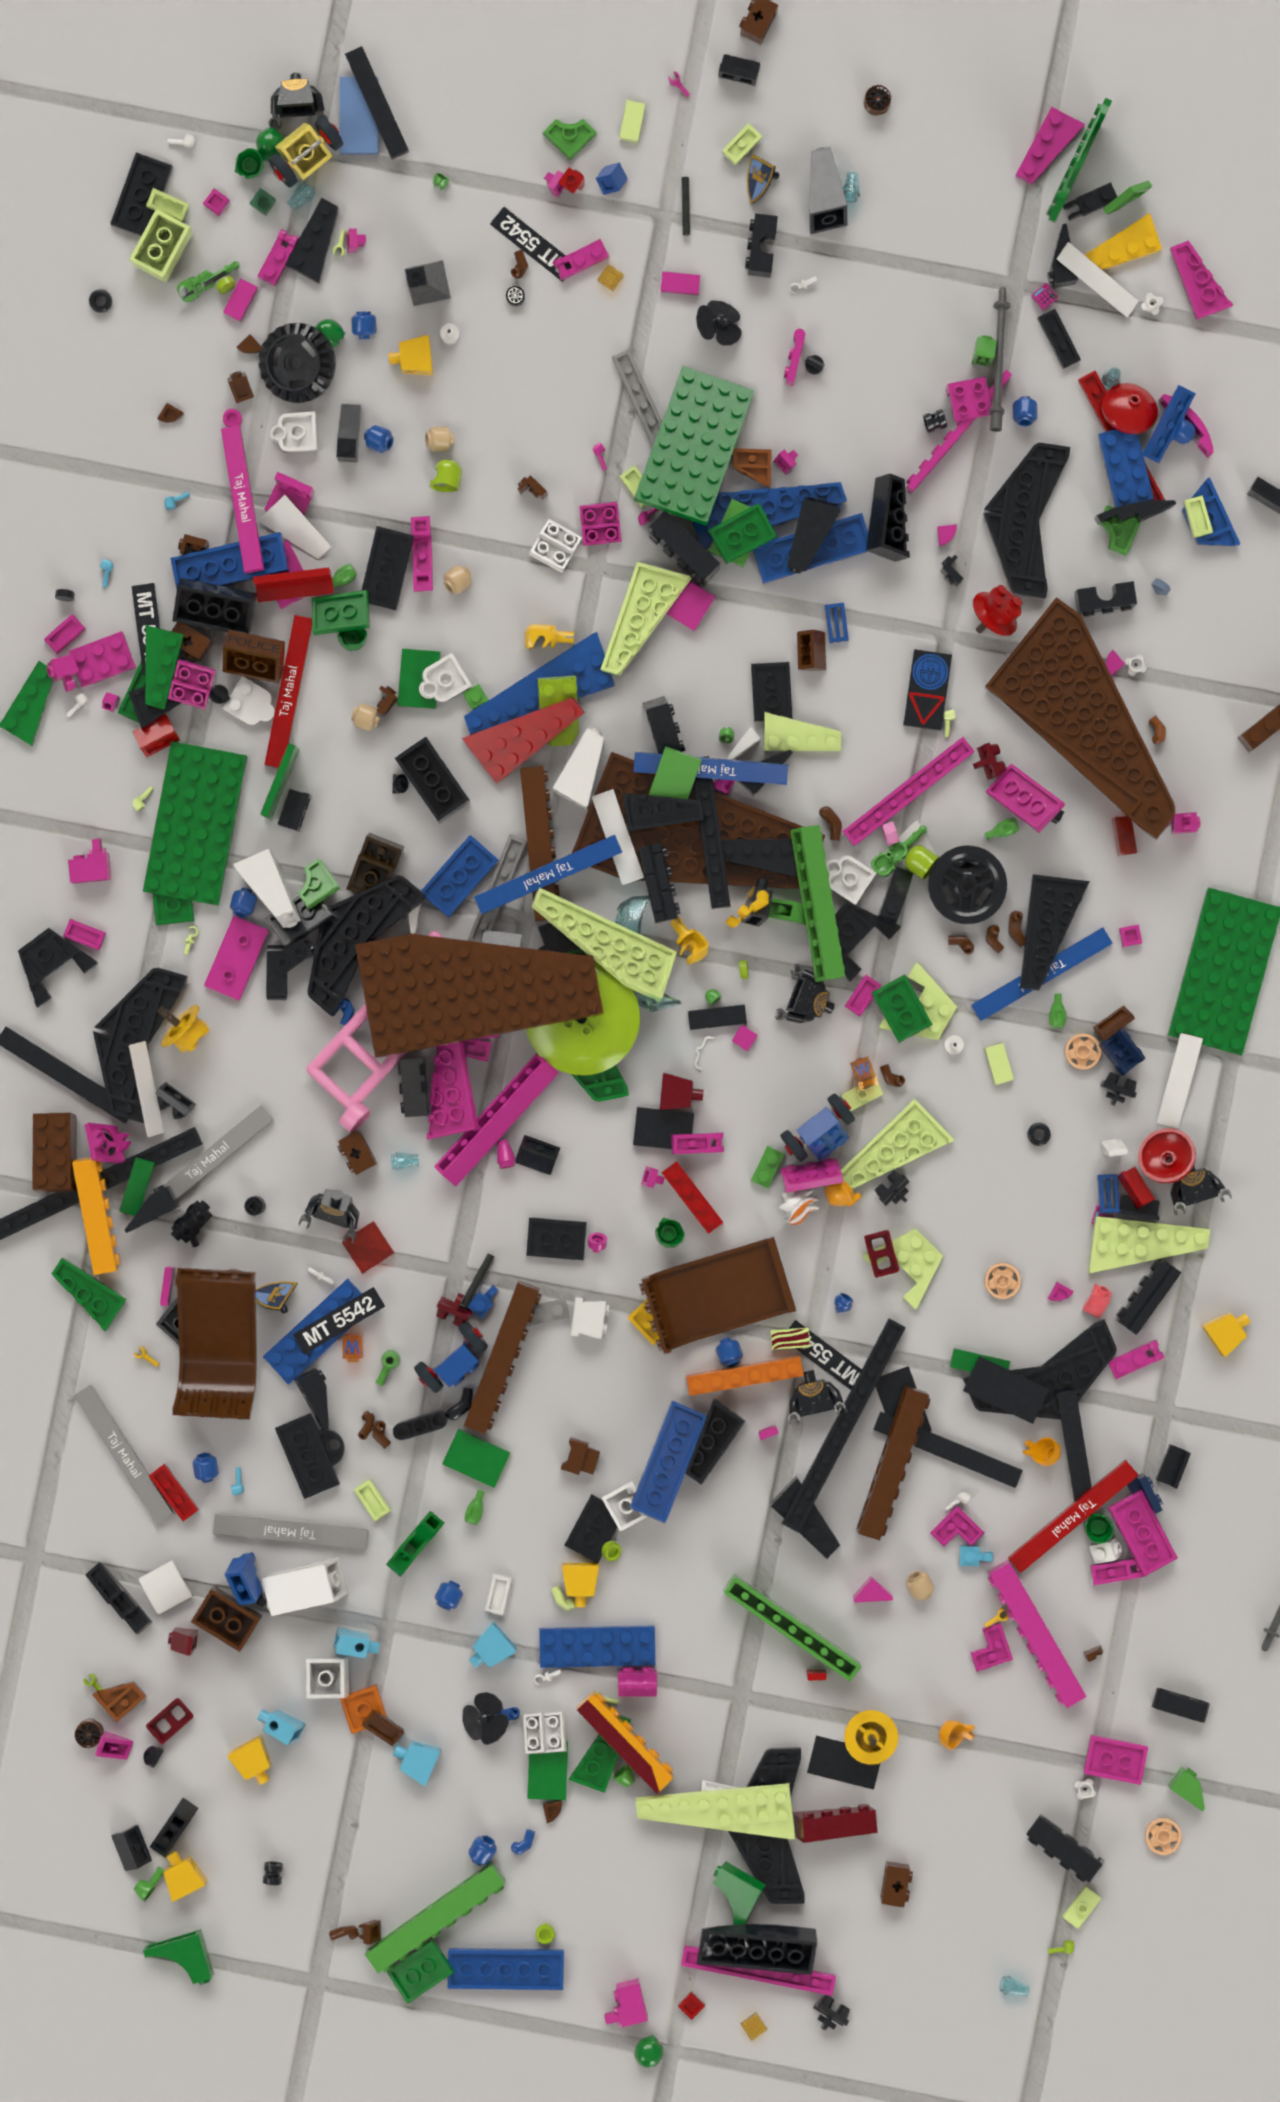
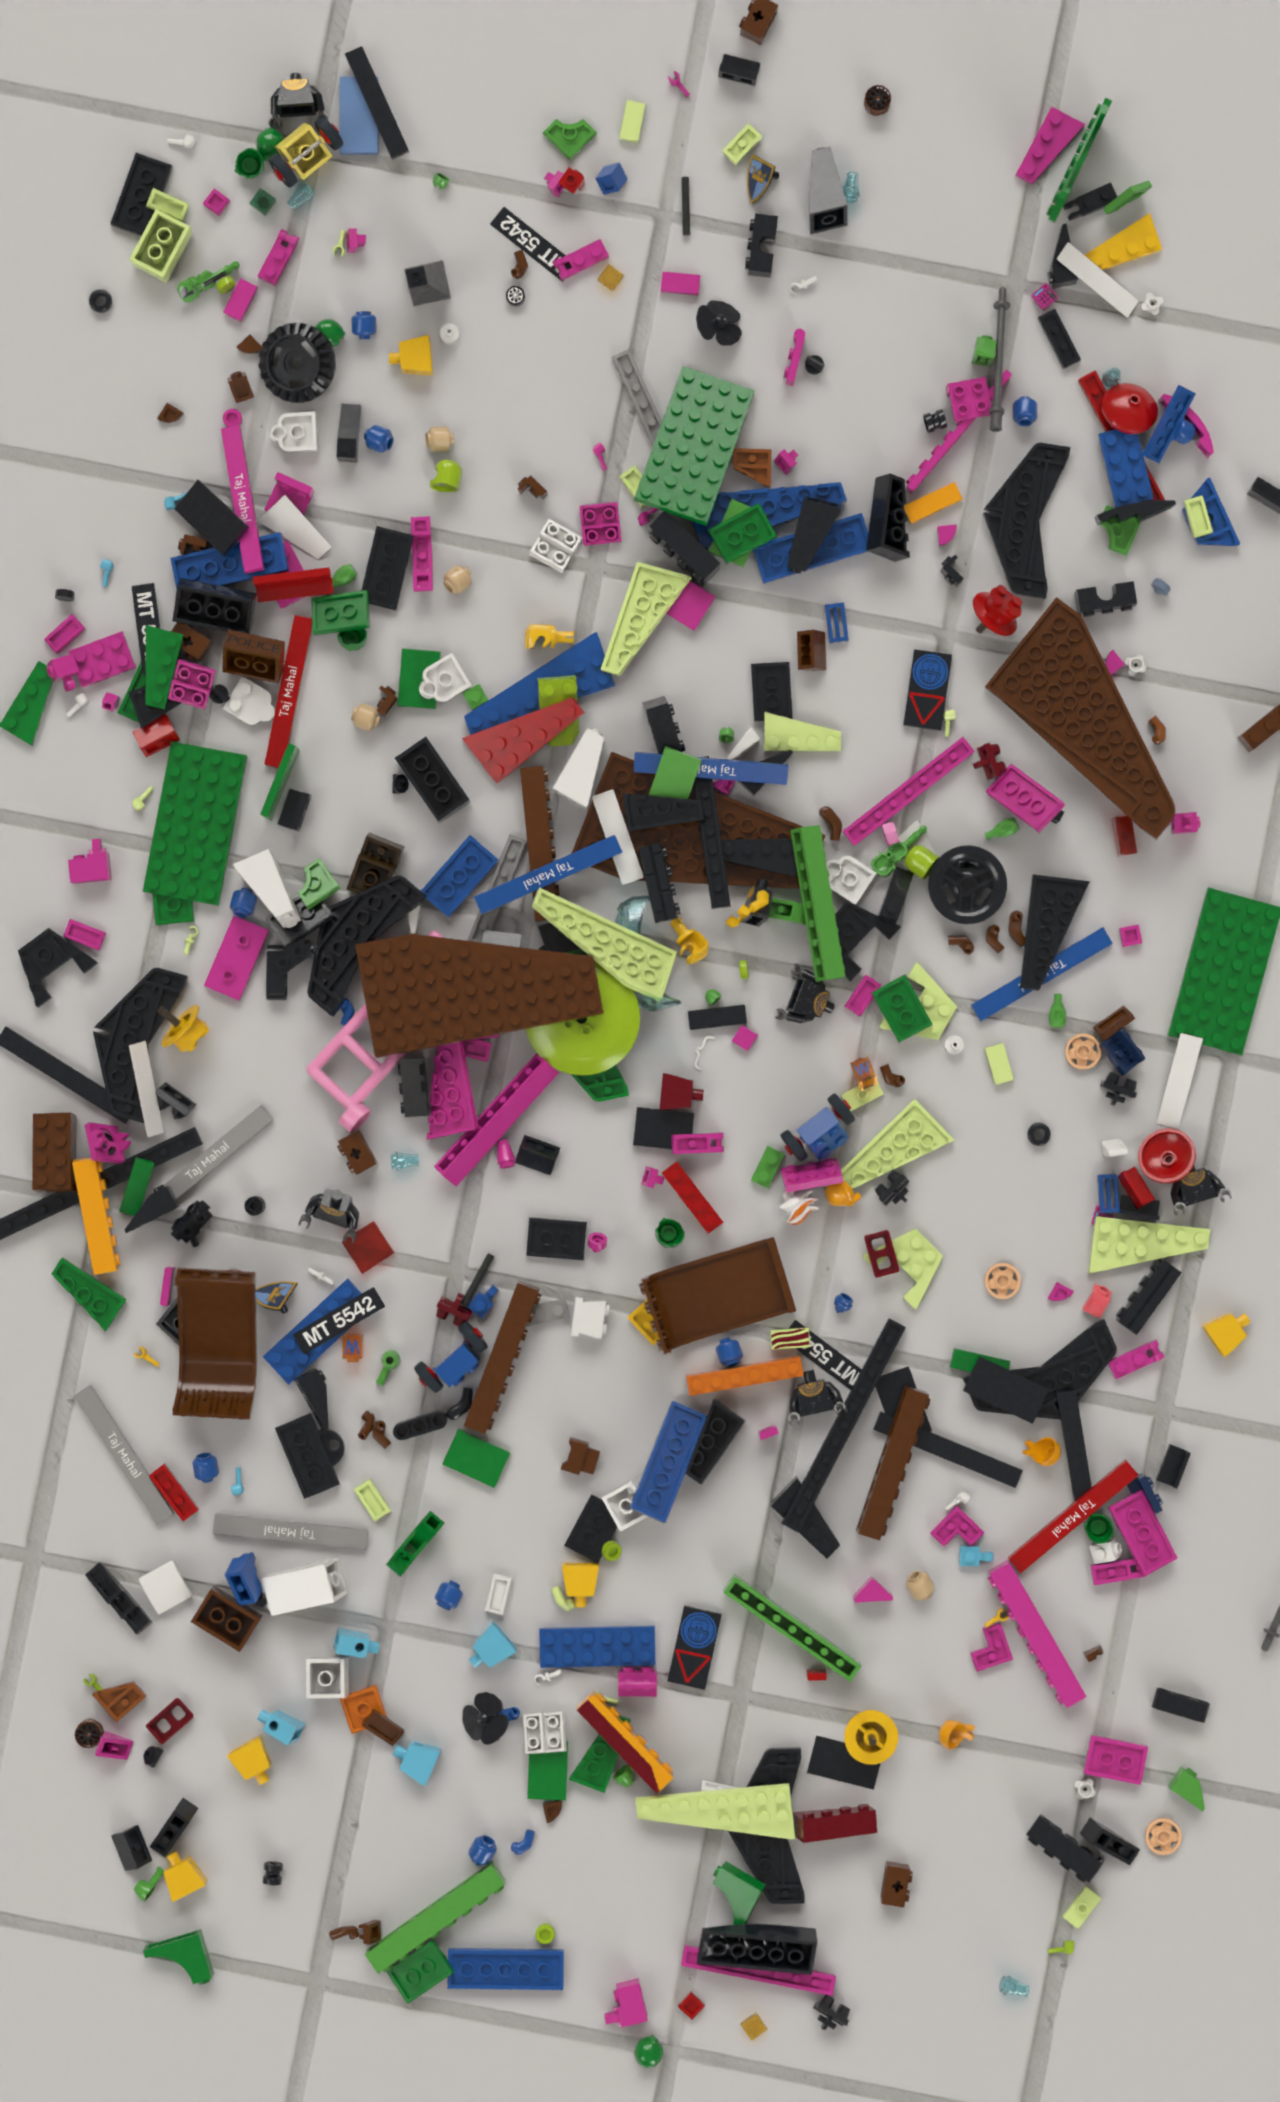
dark red slope [168,1627,198,1656] -> none
black wing [285,198,339,284] -> none
bright green piece [464,1490,485,1525] -> none
dark pink wing [1170,241,1233,320] -> none
none -> black tile [174,480,249,557]
none -> black tile [667,1605,722,1690]
none -> light orange tile [904,482,963,525]
none -> black slope [1079,1818,1140,1865]

